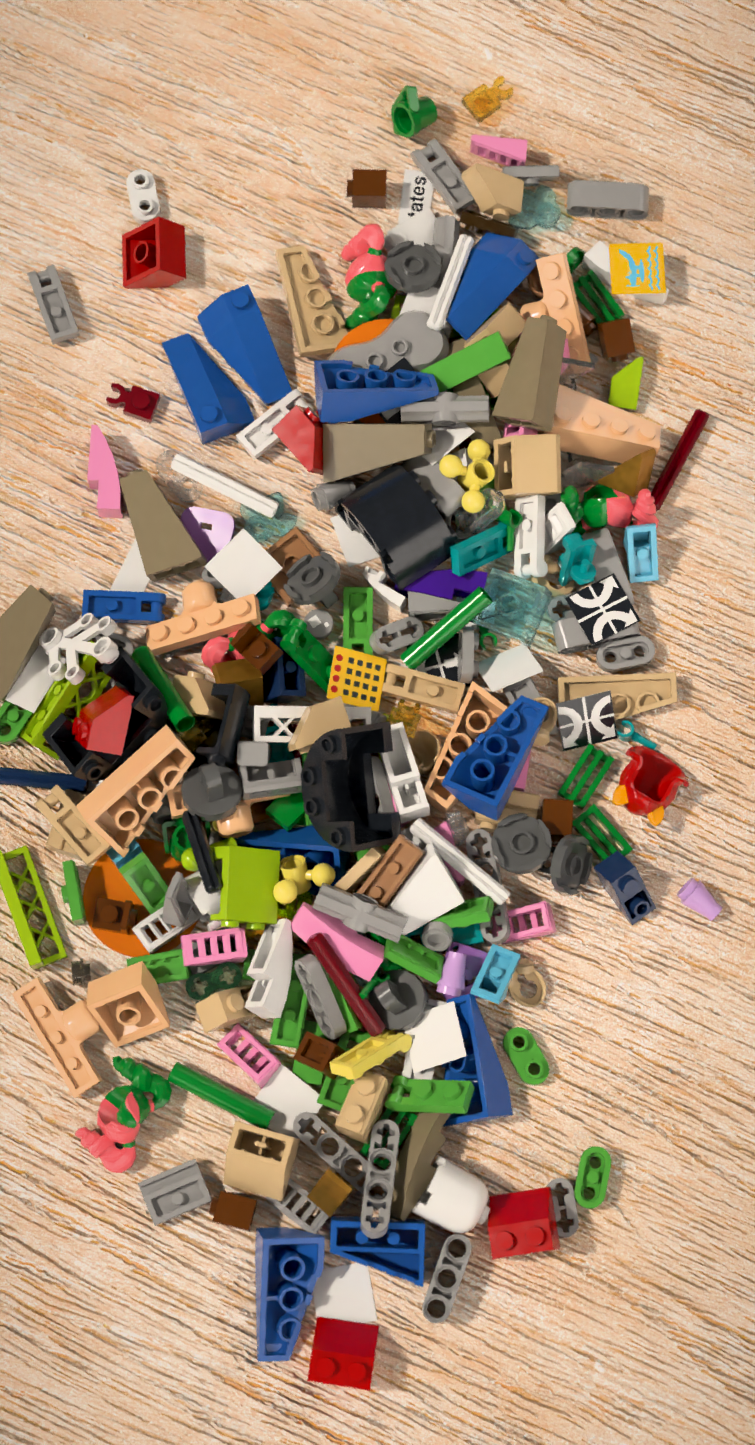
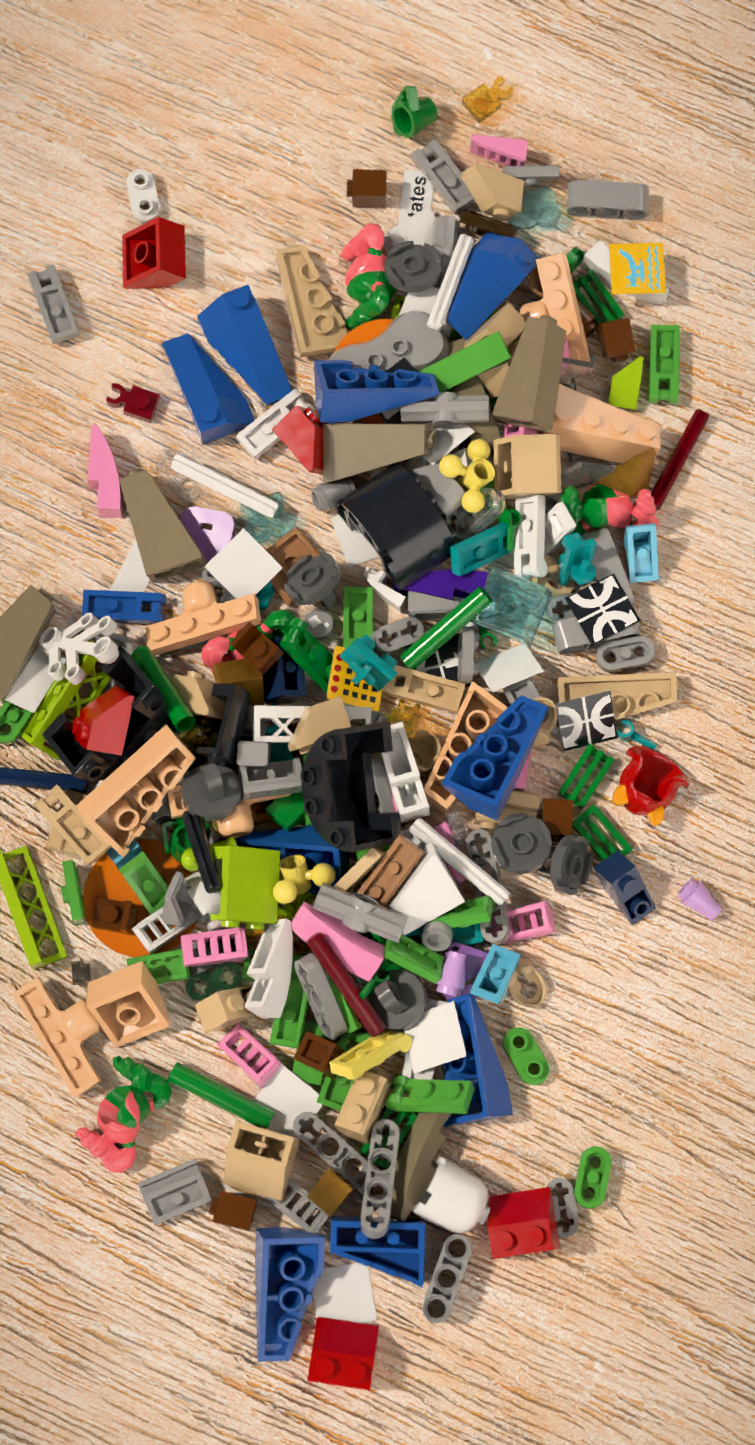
none -> teal hips [339,635,397,692]
none -> bright green plate [648,324,680,404]

